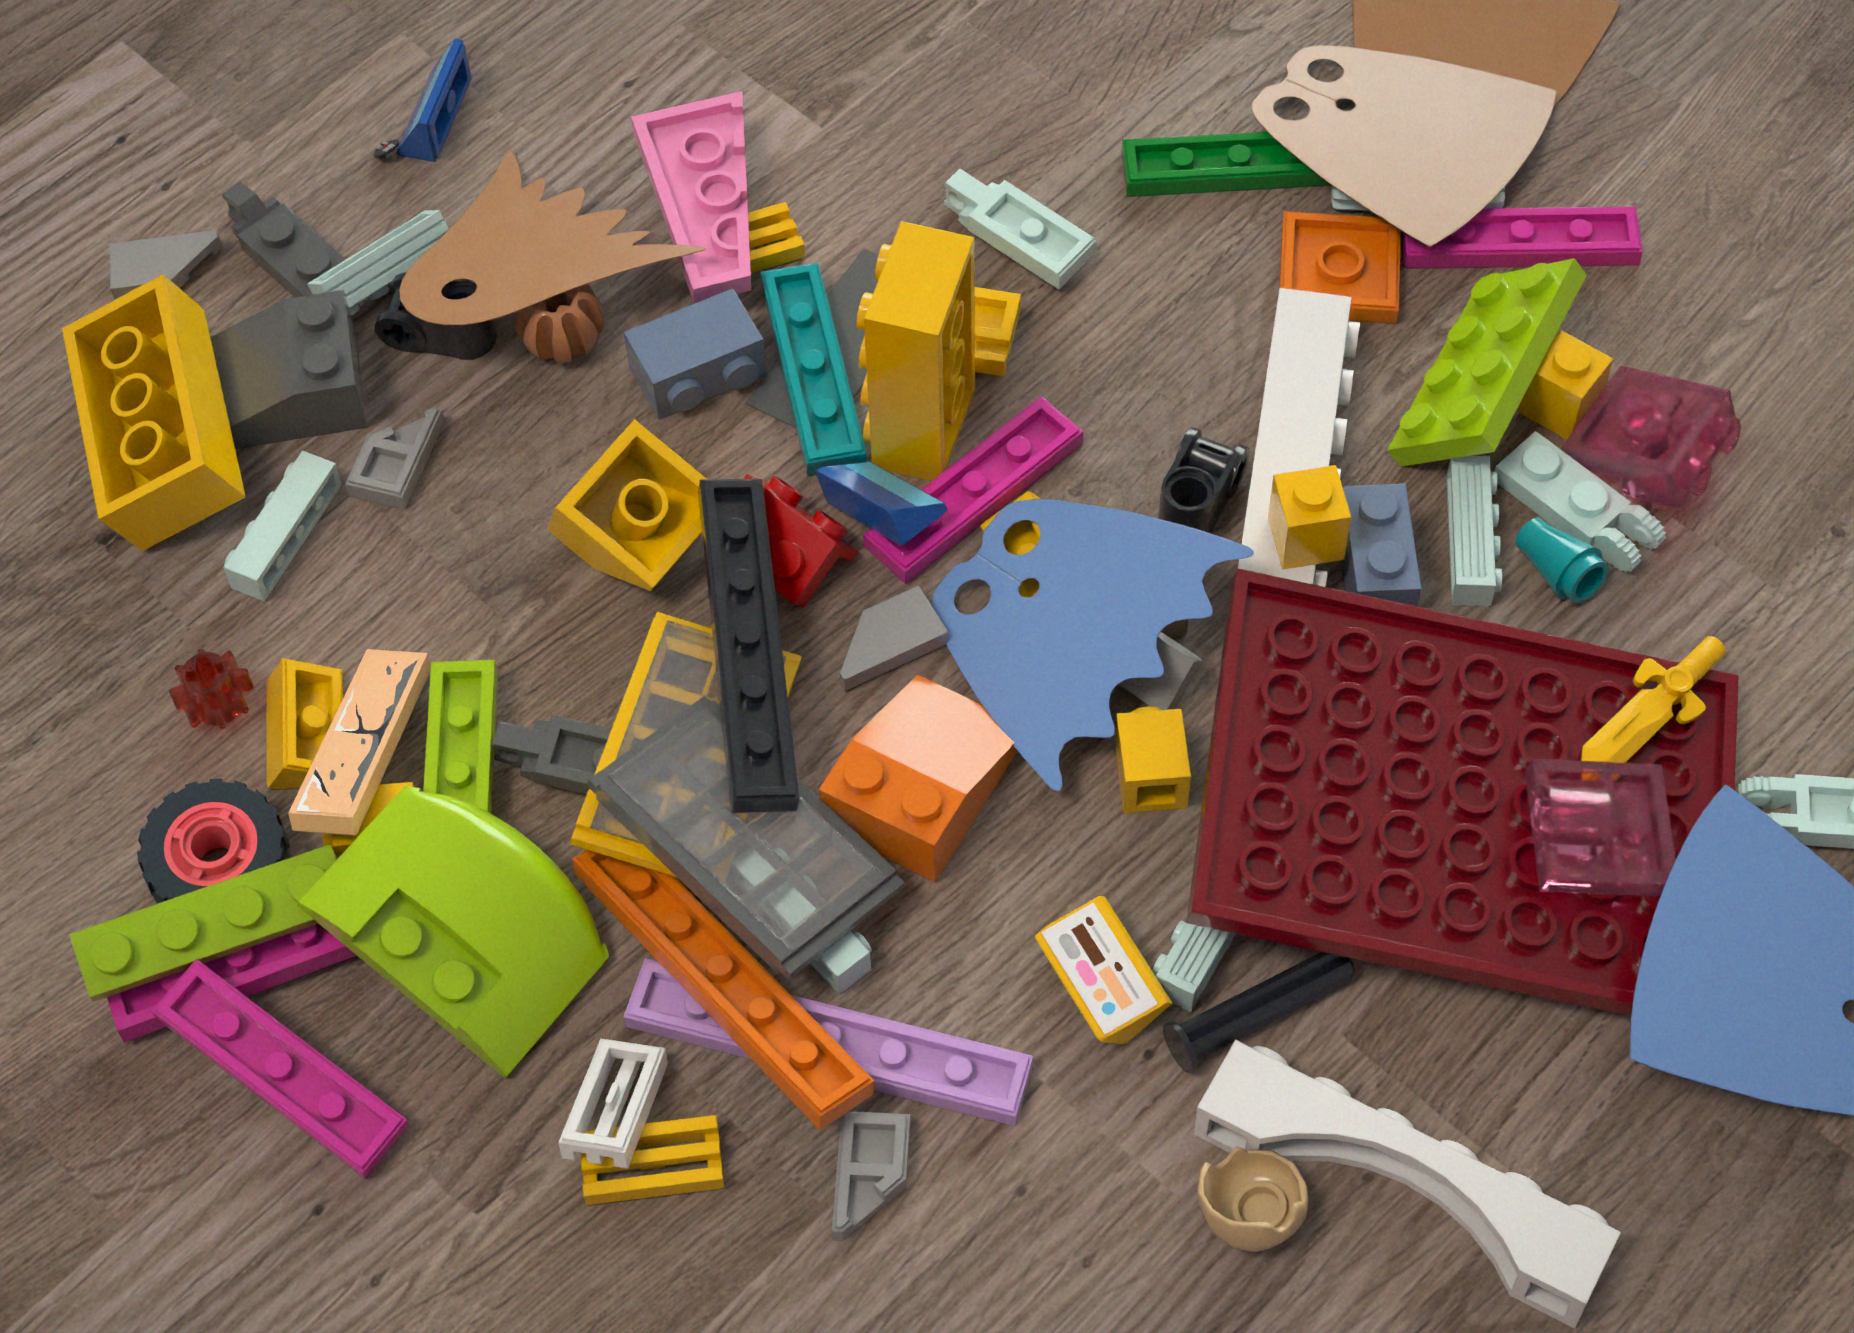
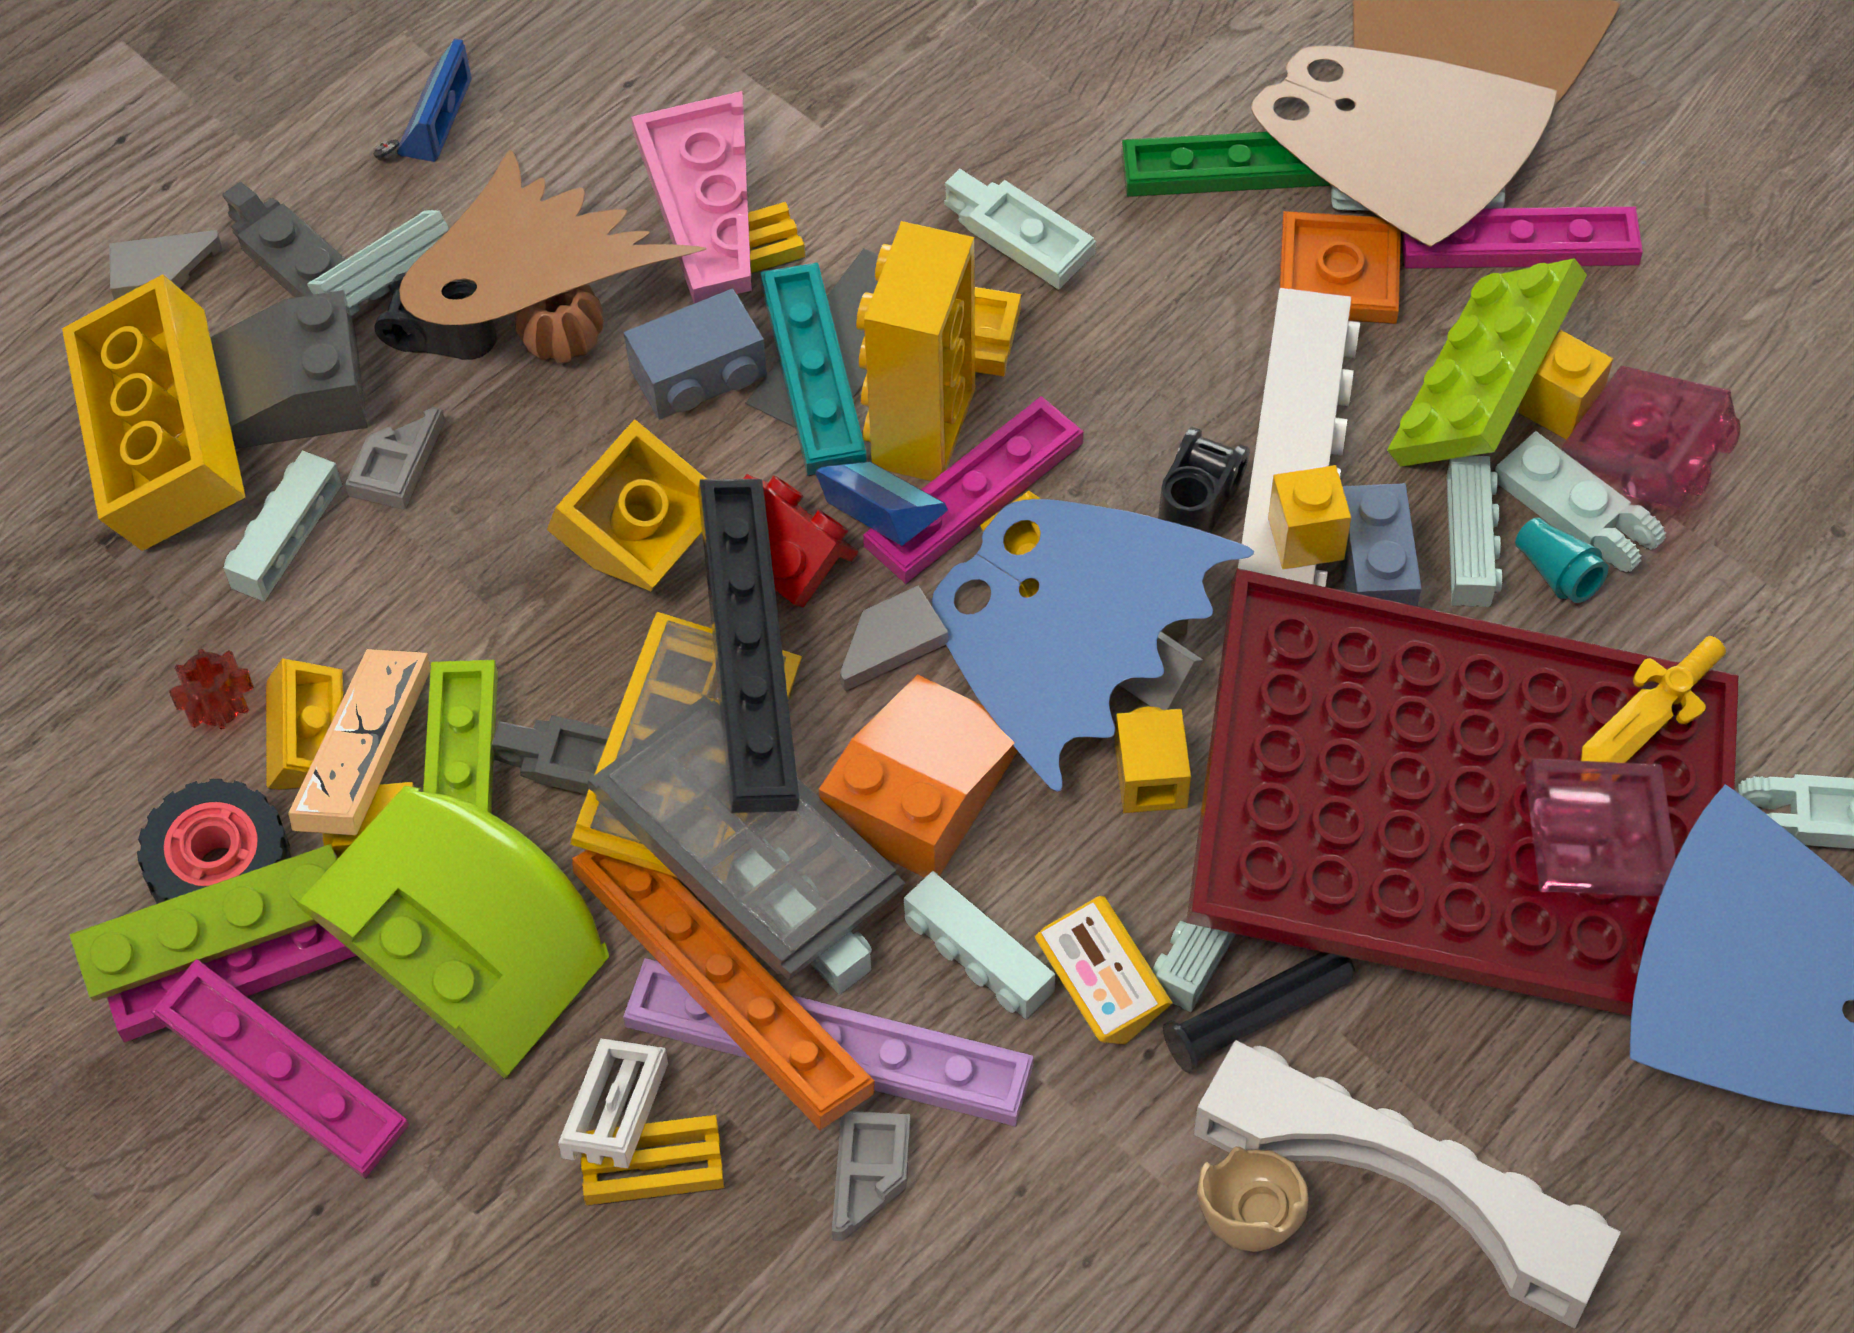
none -> light aqua piece [904,871,1055,1019]

